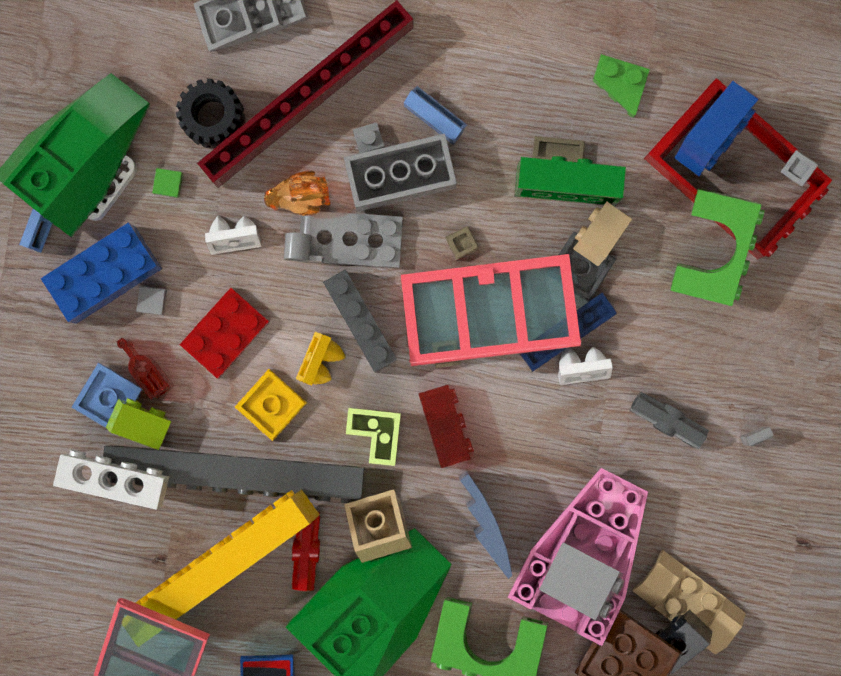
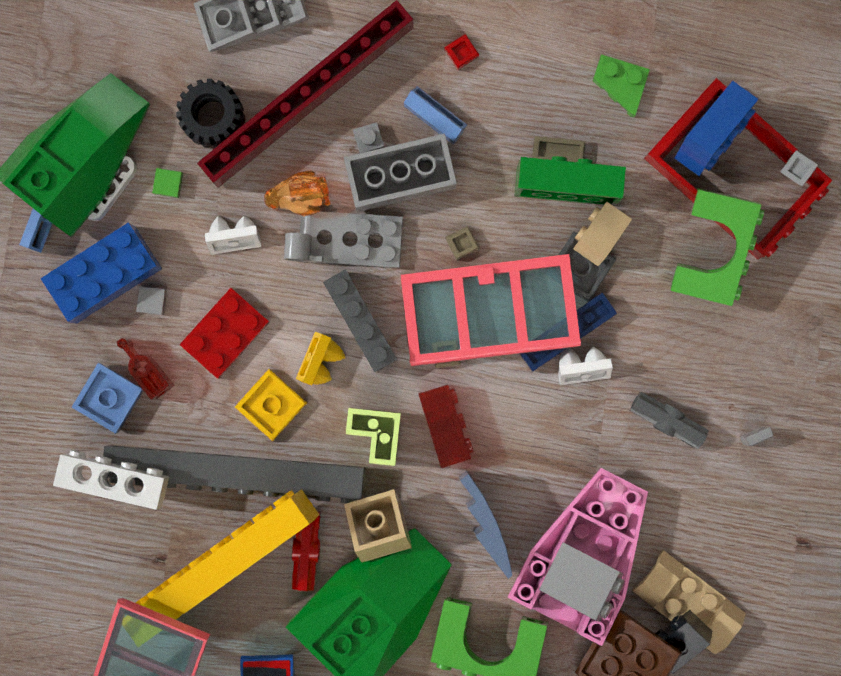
lime brick [106,398,171,450] -> none
none -> red tile [444,34,479,70]

